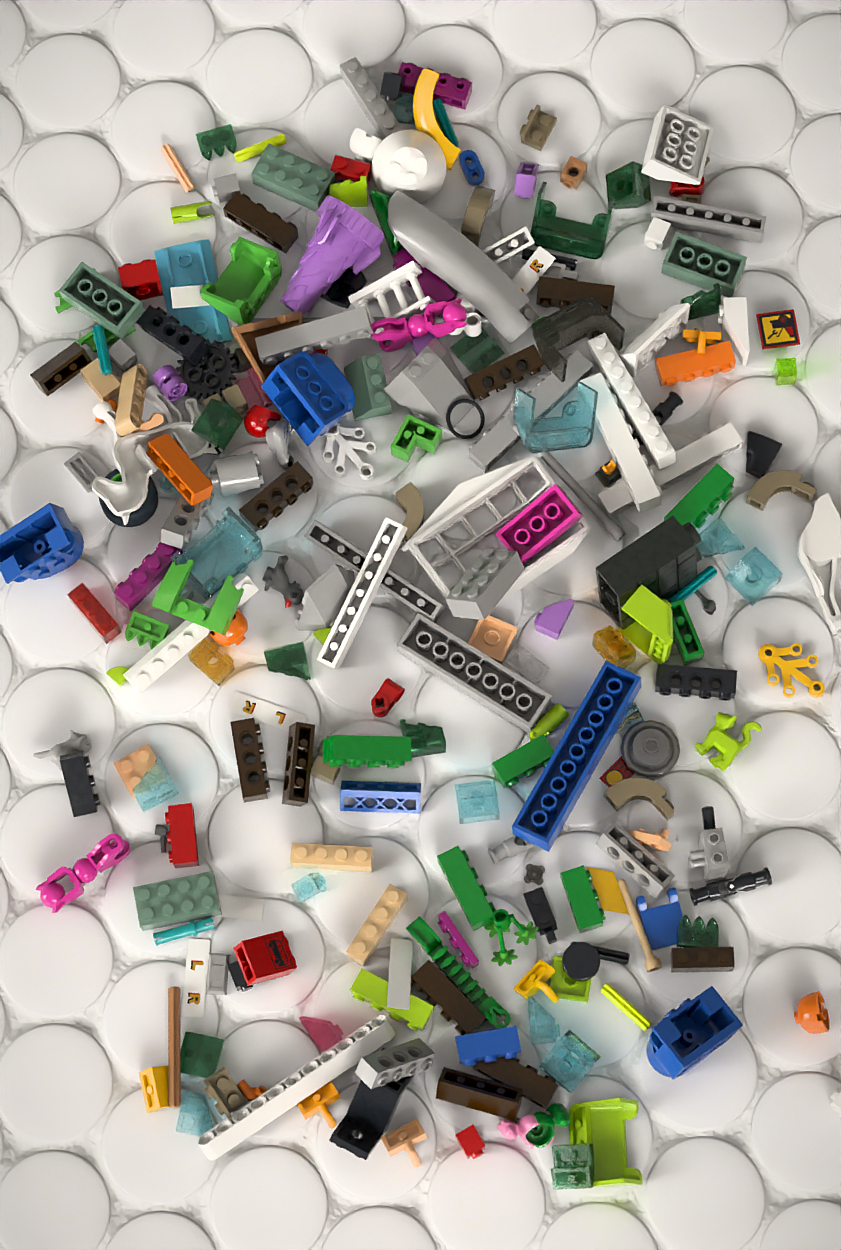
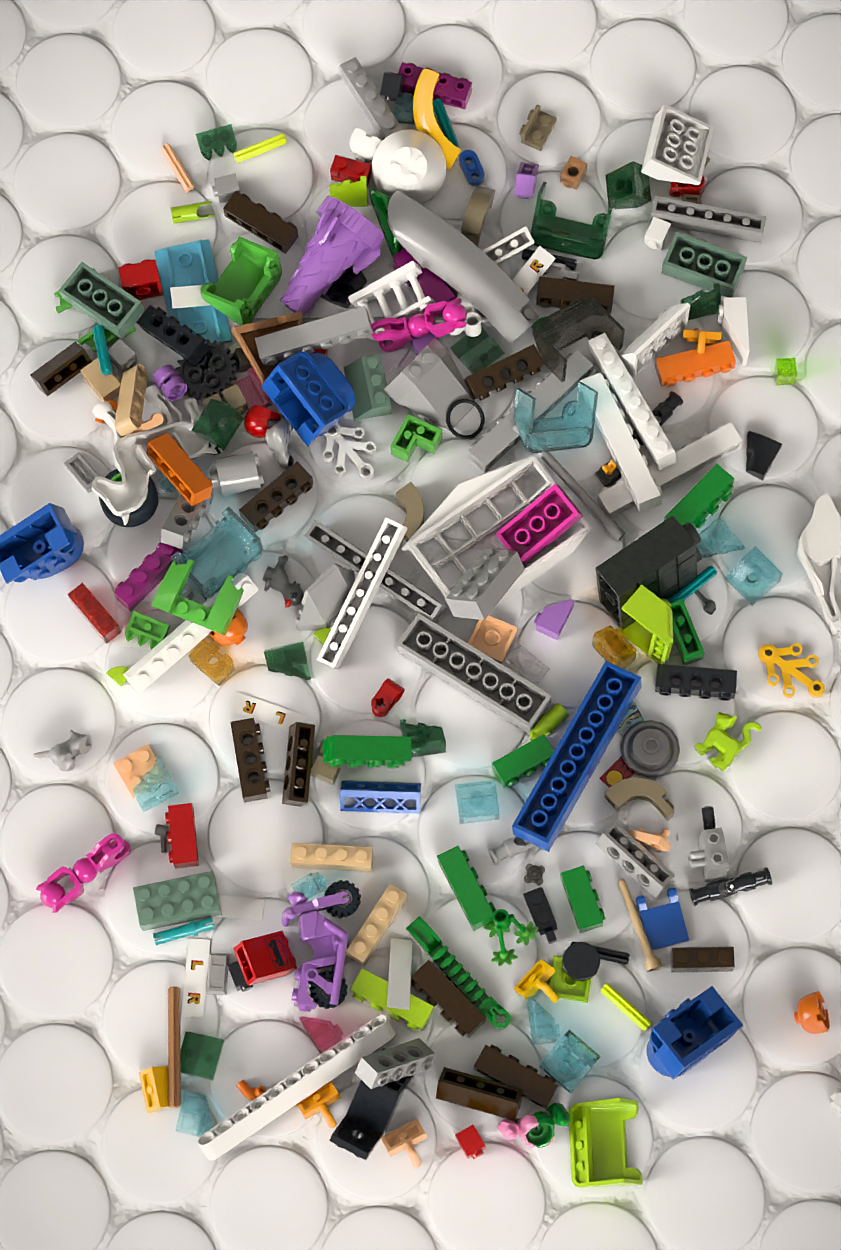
black brick [59,750,101,817] -> none
dark tan bracket [204,1067,247,1119] -> none
sand green brick [251,143,336,212] -> none
magenta plate [437,911,479,969] -> none
blue brick [455,1026,521,1066] -> none
clear green slope [551,1143,594,1190] -> none
yellow sticker [586,867,630,915] -> none
clear green plate [677,915,719,948] -> none
dark tan arch [746,470,817,511] -> none
piece [756,309,800,350] -> none
none -> medium lavender piece [282,880,361,1012]

